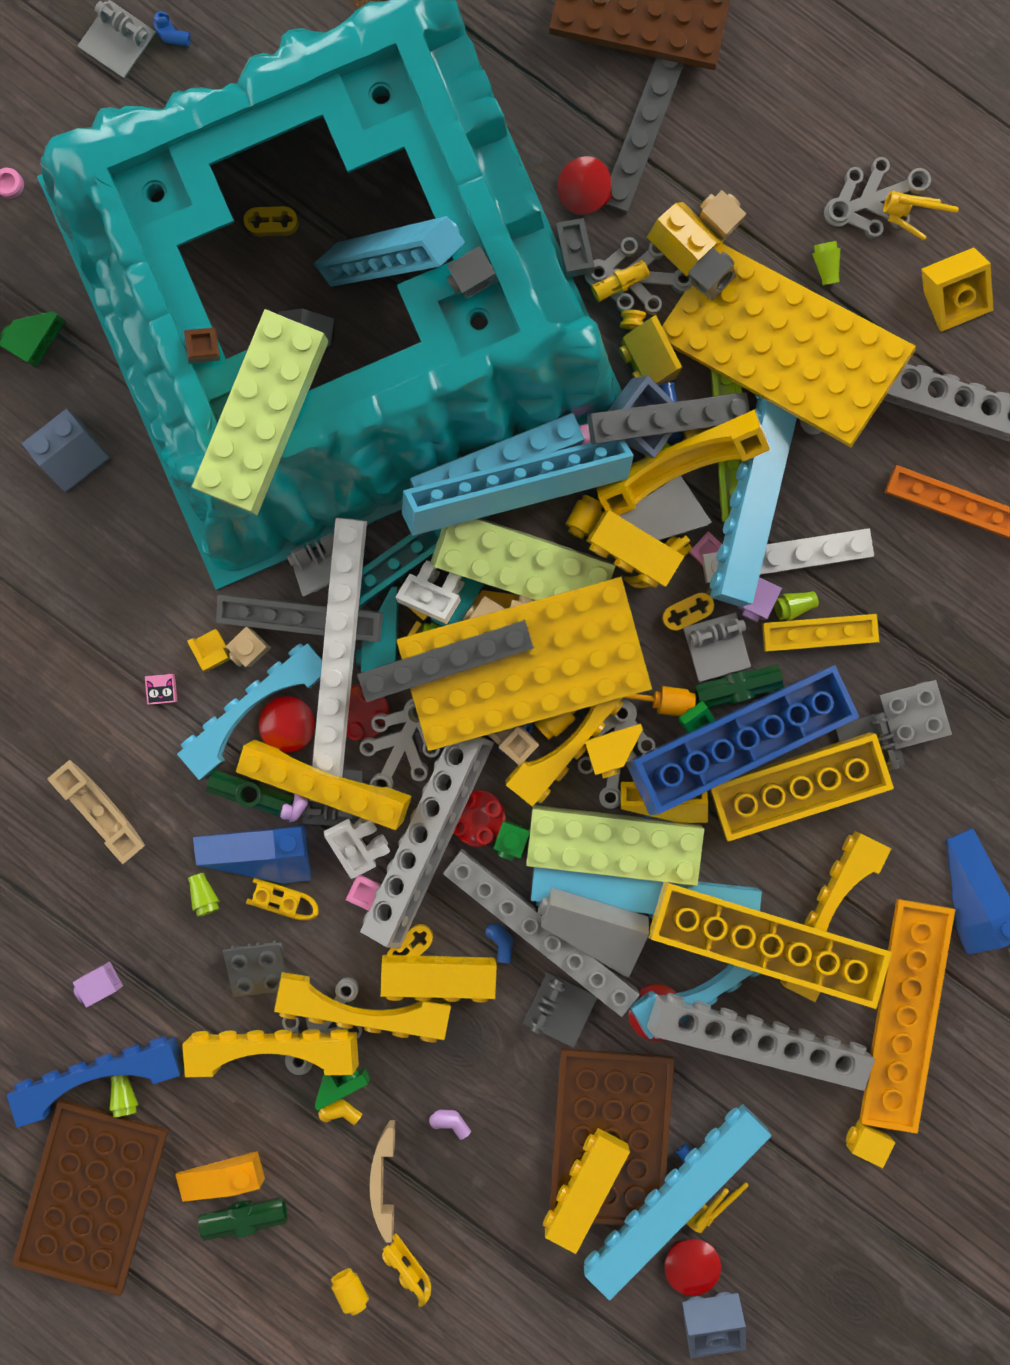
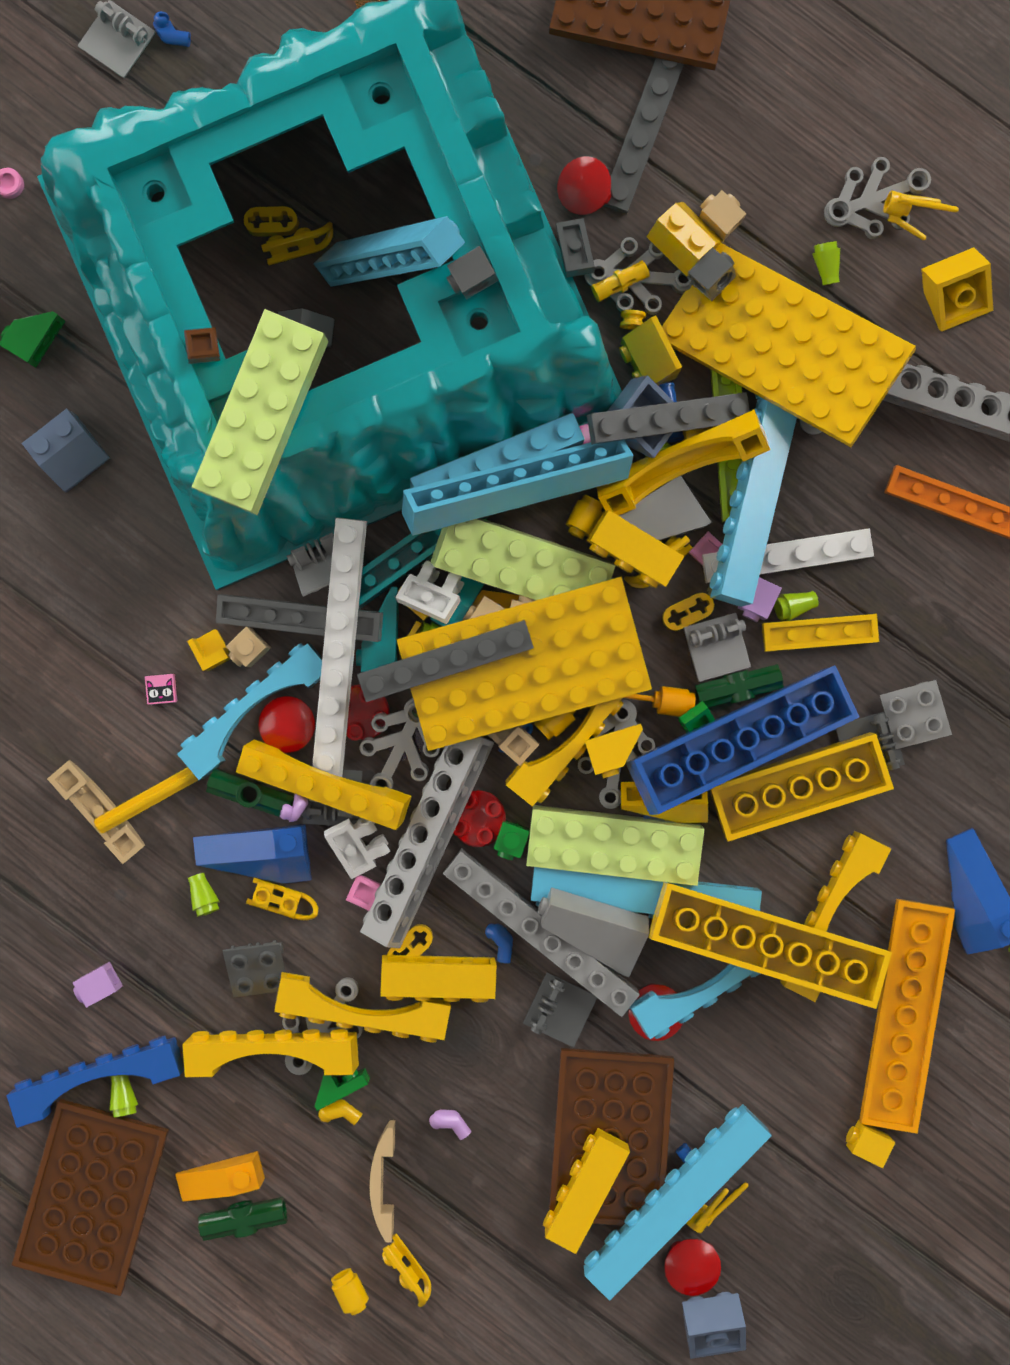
light grey brick [647,994,875,1091] -> none
none -> yellow axle [94,767,198,833]
none -> yellow piece [261,222,333,265]

